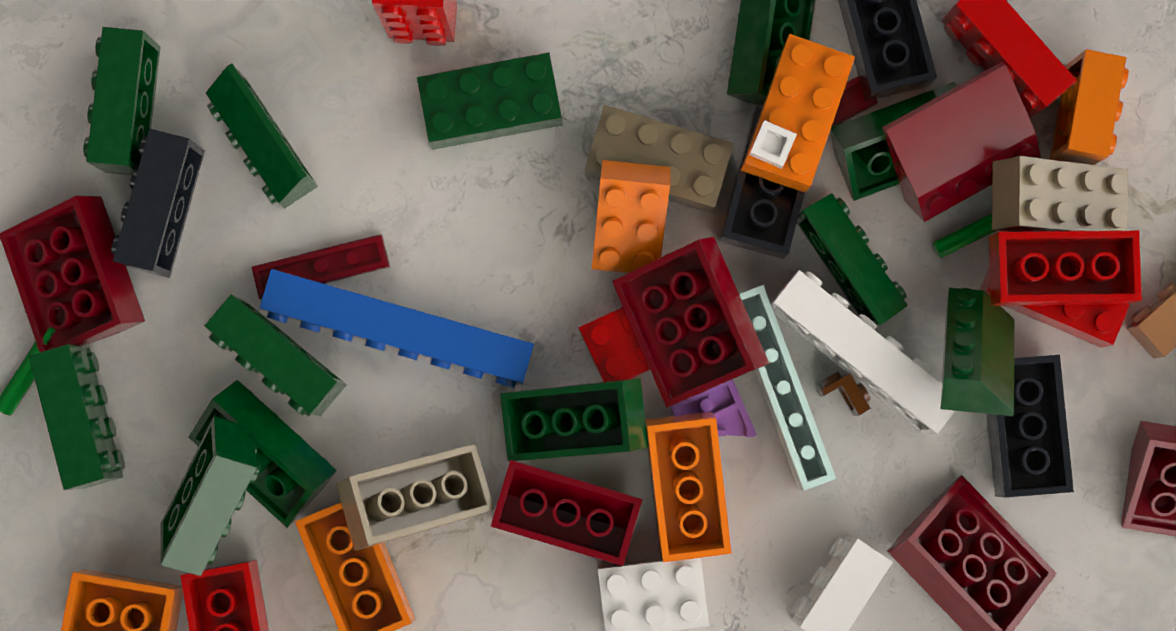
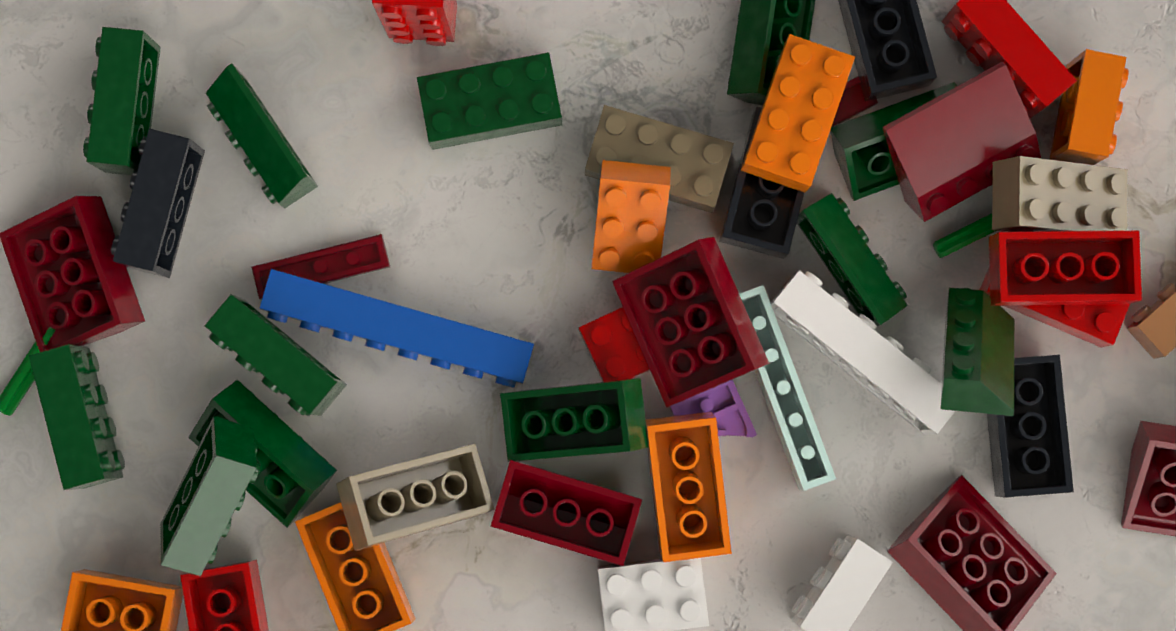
white plate [749,120,797,169] -> none
reddish brown bracket [817,371,871,416] -> none

